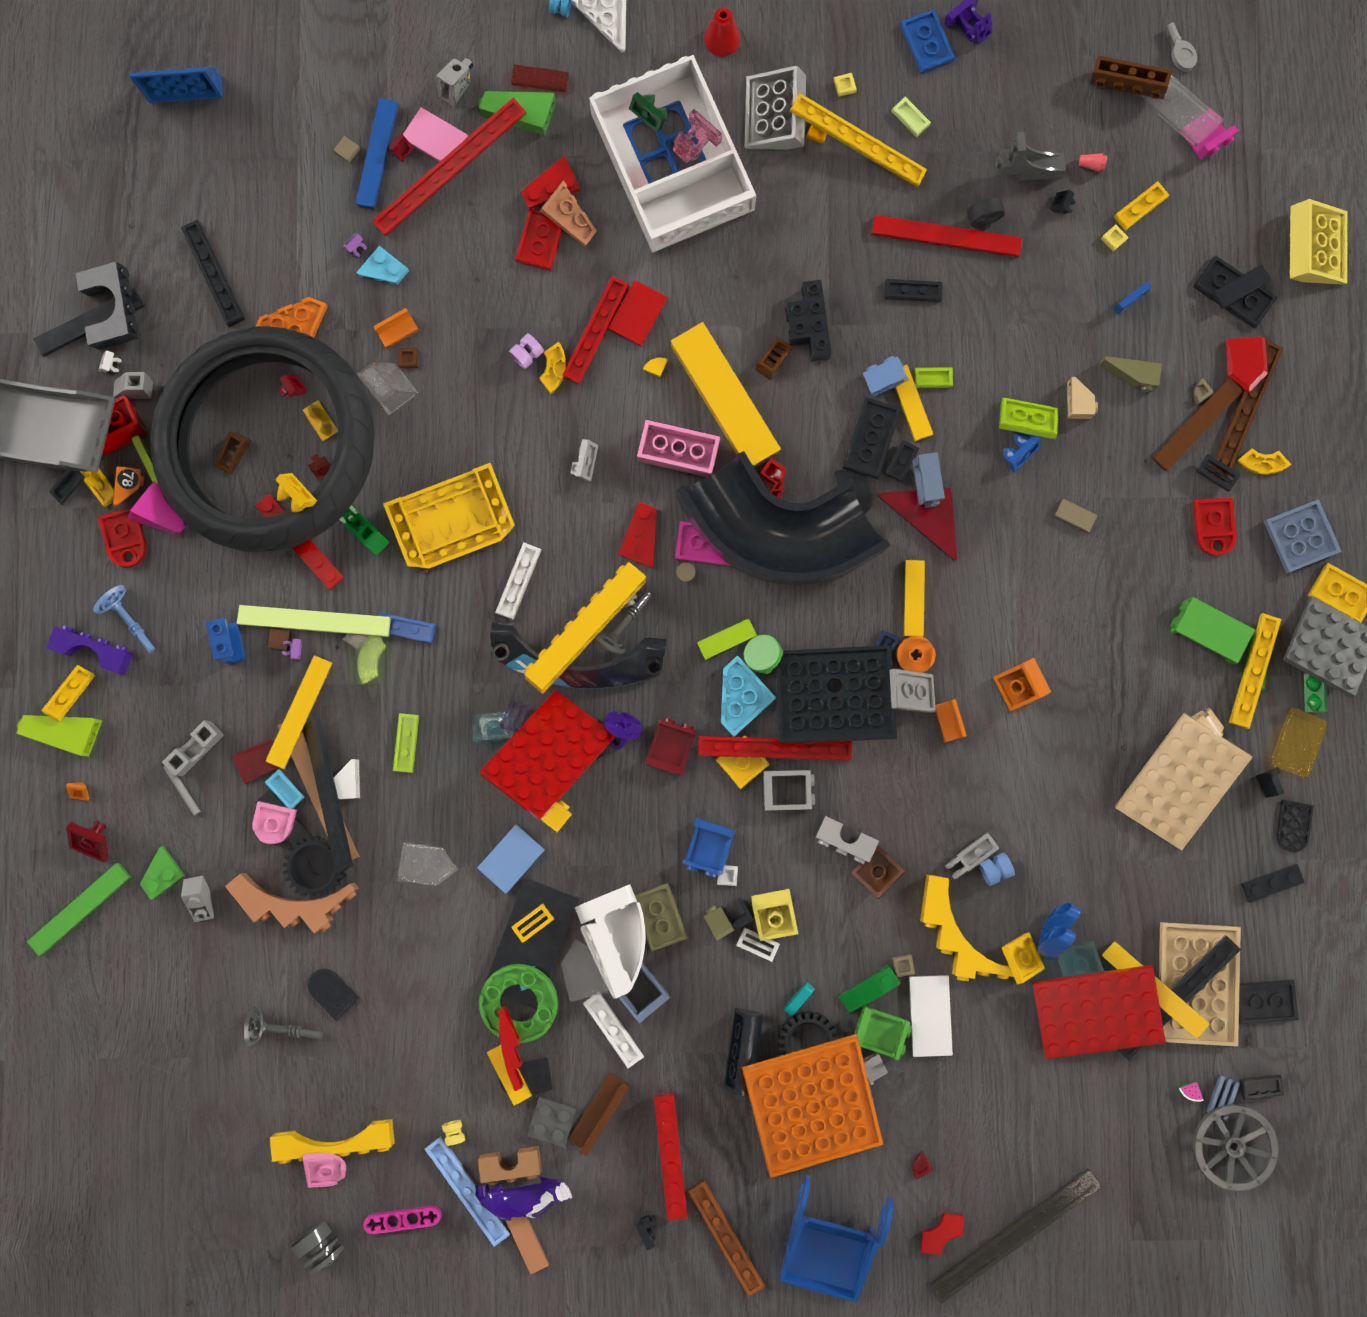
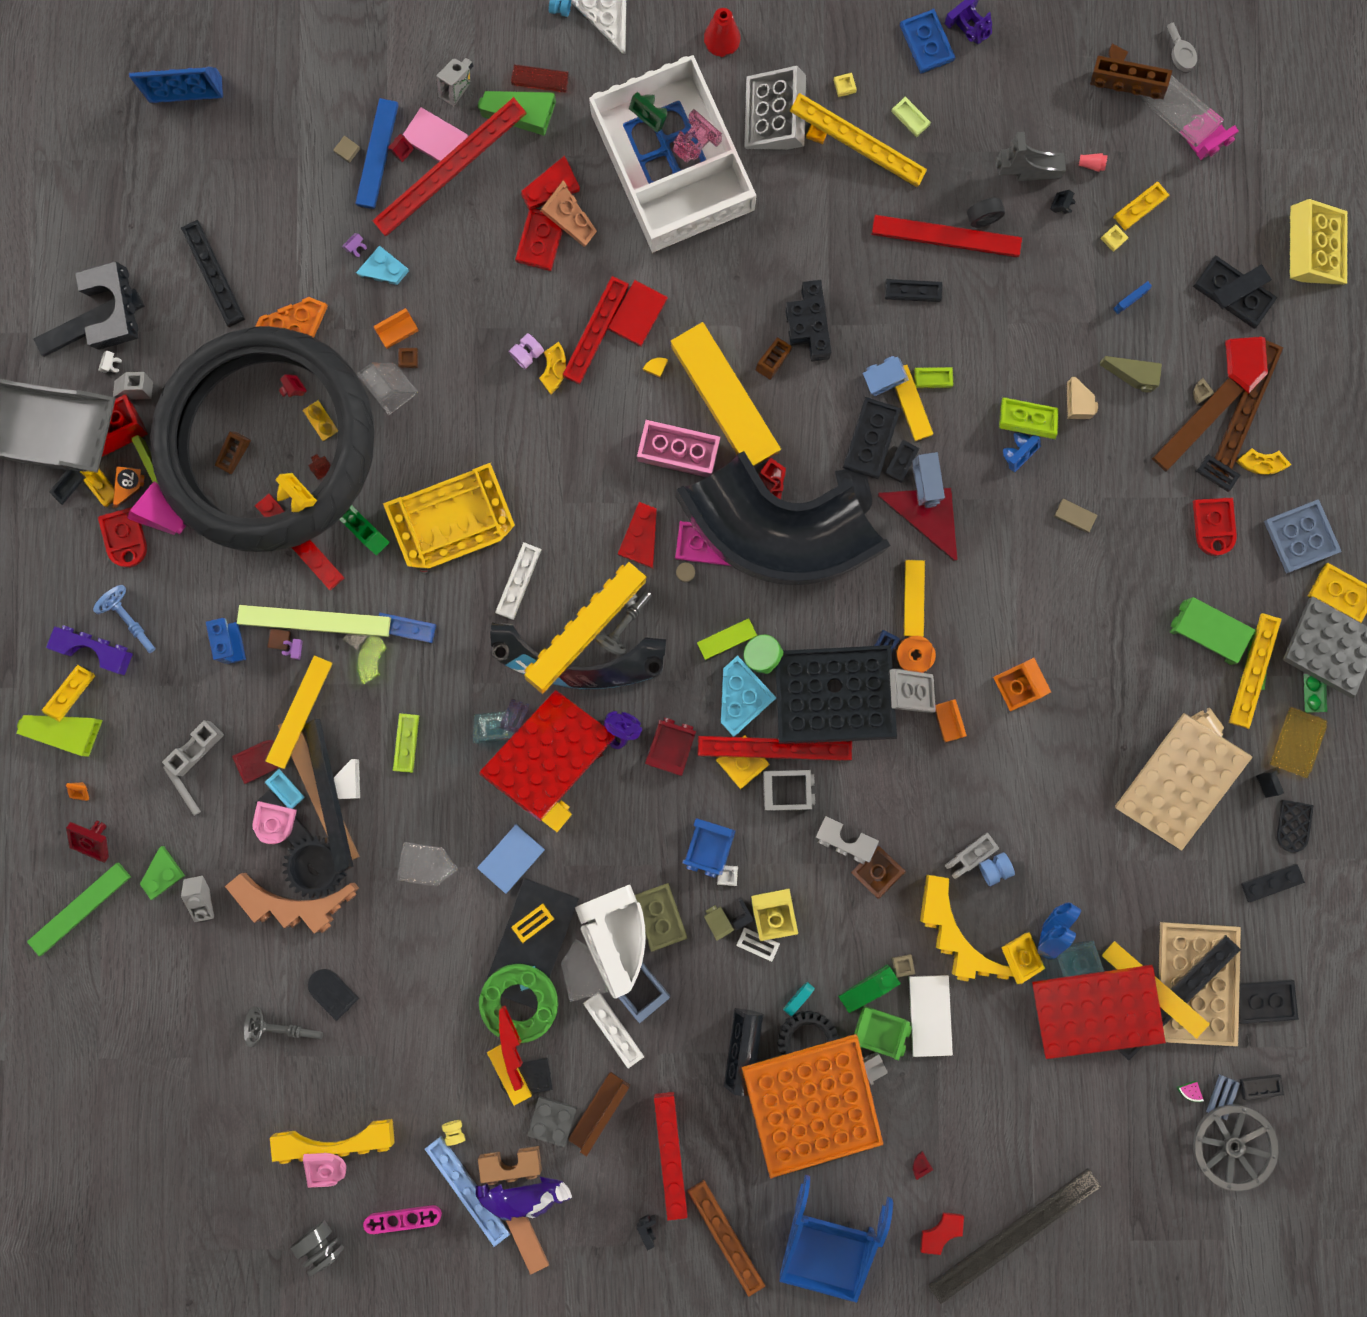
light grey hinge [570,439,598,482] -> none
none -> reddish brown tile [1108,43,1128,61]

